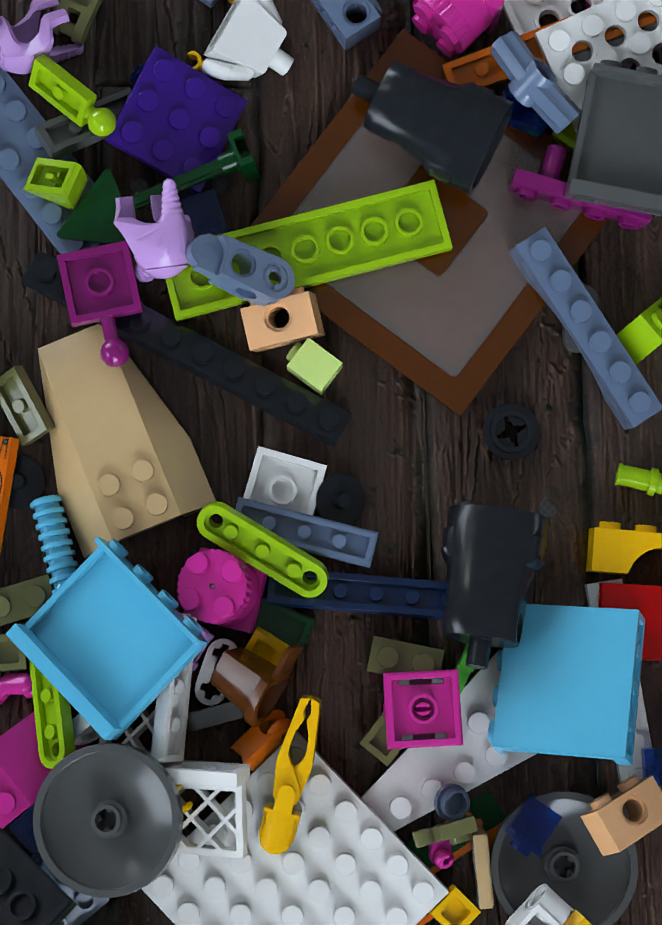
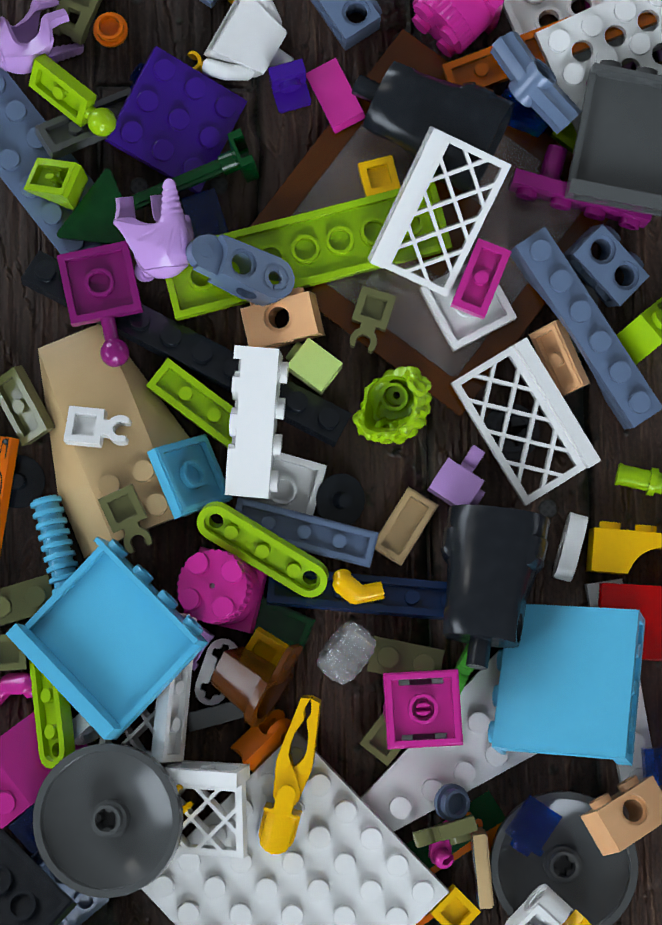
none -> white plate [63,406,132,448]
none -> orange plate [93,12,128,48]
none -> olive plate [98,484,153,554]
none -> lime plate [146,358,233,449]
none -> medium azure tile [147,434,233,520]
none -> white wedge [225,345,289,499]
none -> dark purple bracket [268,59,311,114]
none -> dark pink tile [306,58,365,134]
none -> clear gear [317,621,376,685]
none -> yellow arm [332,569,385,605]
none -> olive plate [349,286,397,354]
none -> lime hair [352,366,432,445]
none -> yellow plate [357,155,401,197]
none -> white fence [368,126,511,297]
none -> tan tile [375,486,439,566]
none -> white plate [419,263,517,352]
none -> lavender brick [427,445,486,506]
none -> dark pink plate [450,238,512,320]
none -> white fence [450,337,601,506]
none -> light nougat plate [528,319,590,397]
none -> white beam [552,512,588,582]
none -> sand blue brick [564,224,649,307]

